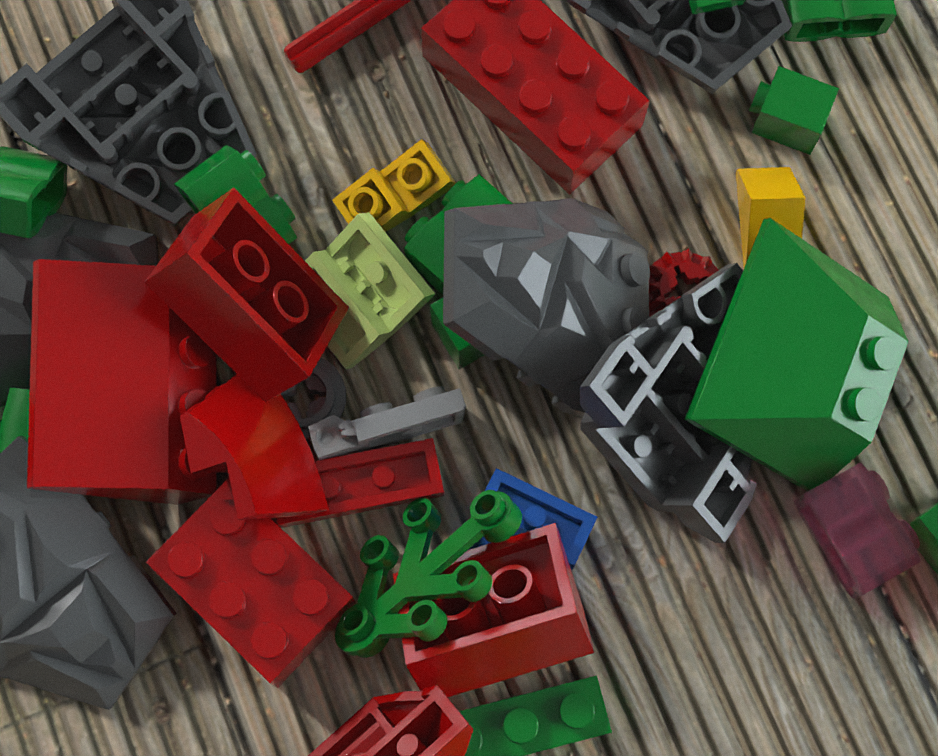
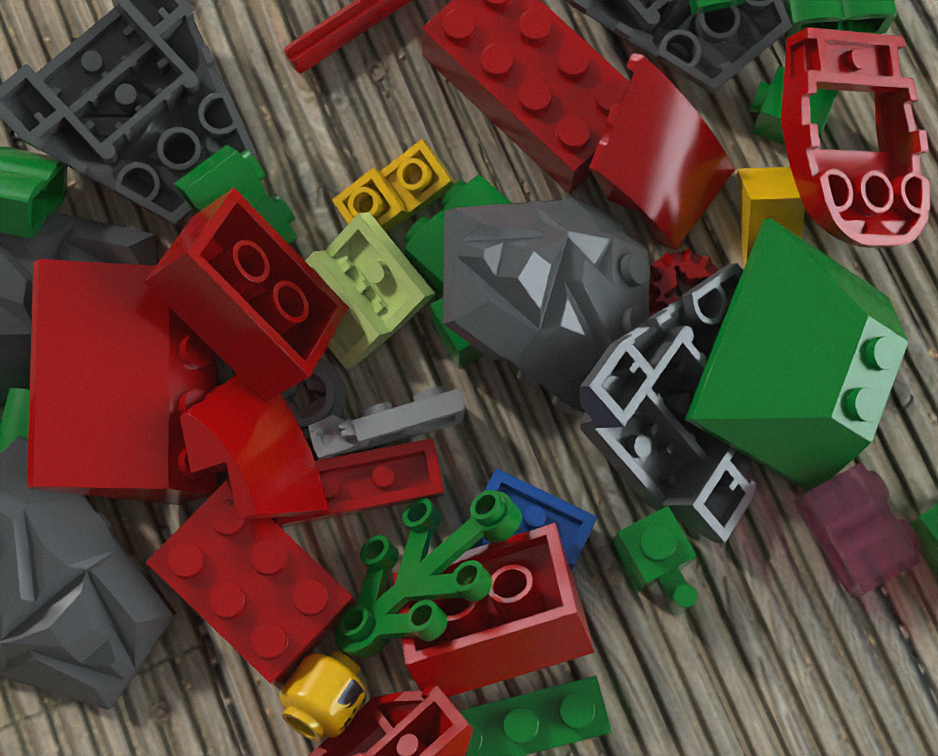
none -> yellow head [279,651,366,742]
none -> red slope [589,53,735,251]
none -> green brick [611,506,697,615]
none -> red slope [781,27,930,248]

